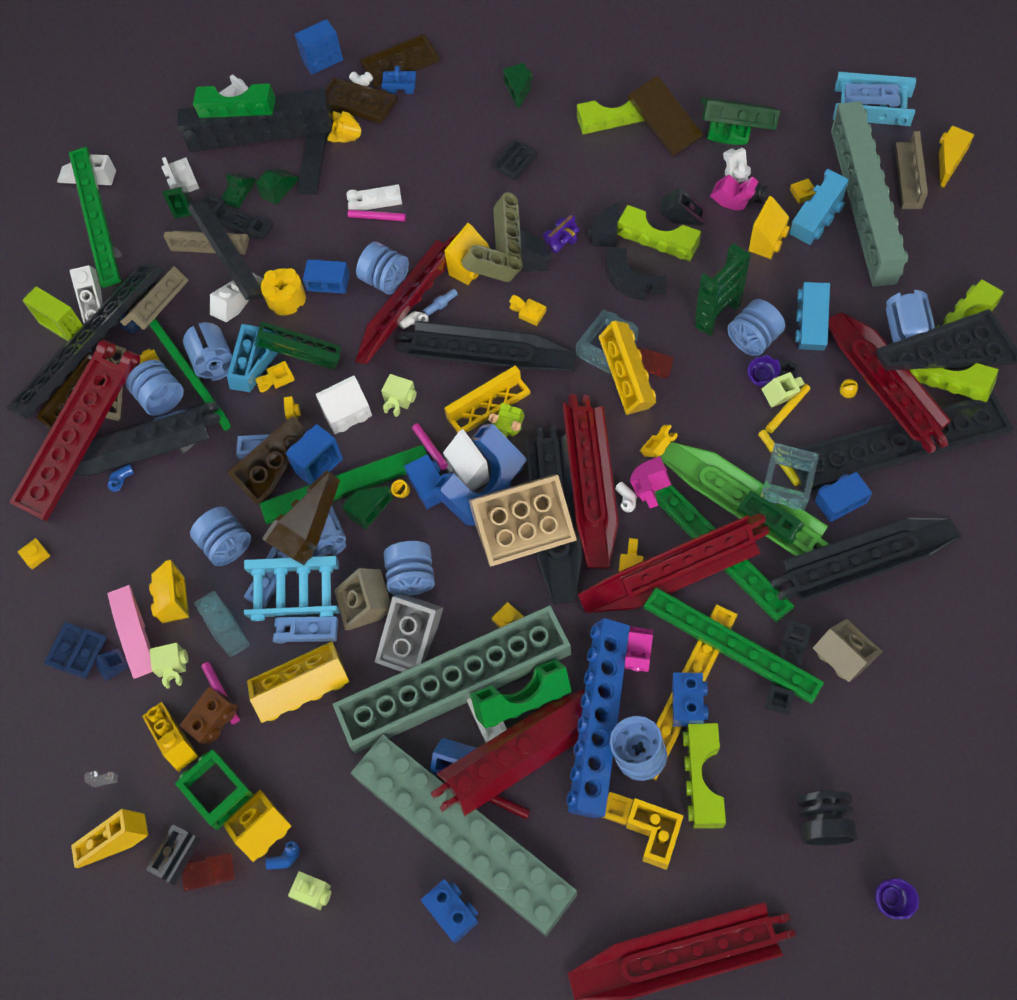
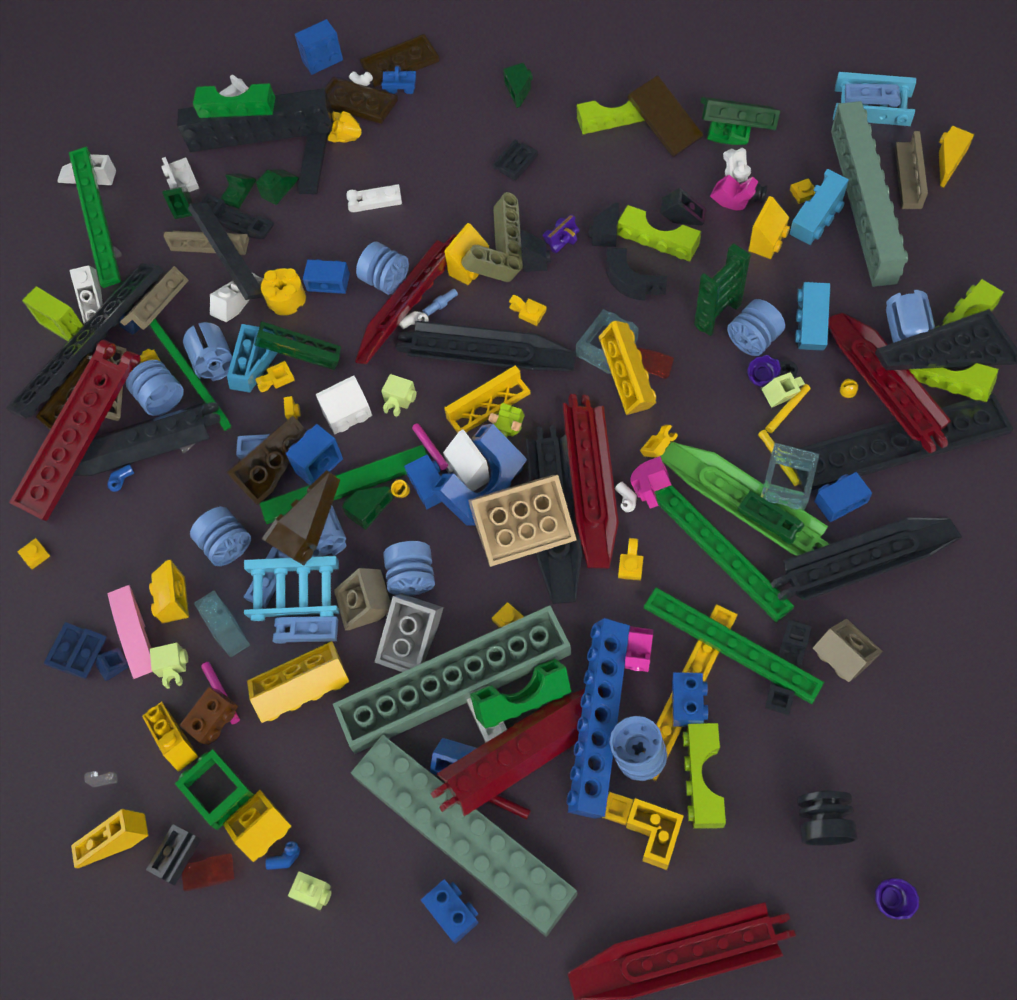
dark pink bar [348,210,406,222] -> none
dark red hinge [578,513,769,613] -> none

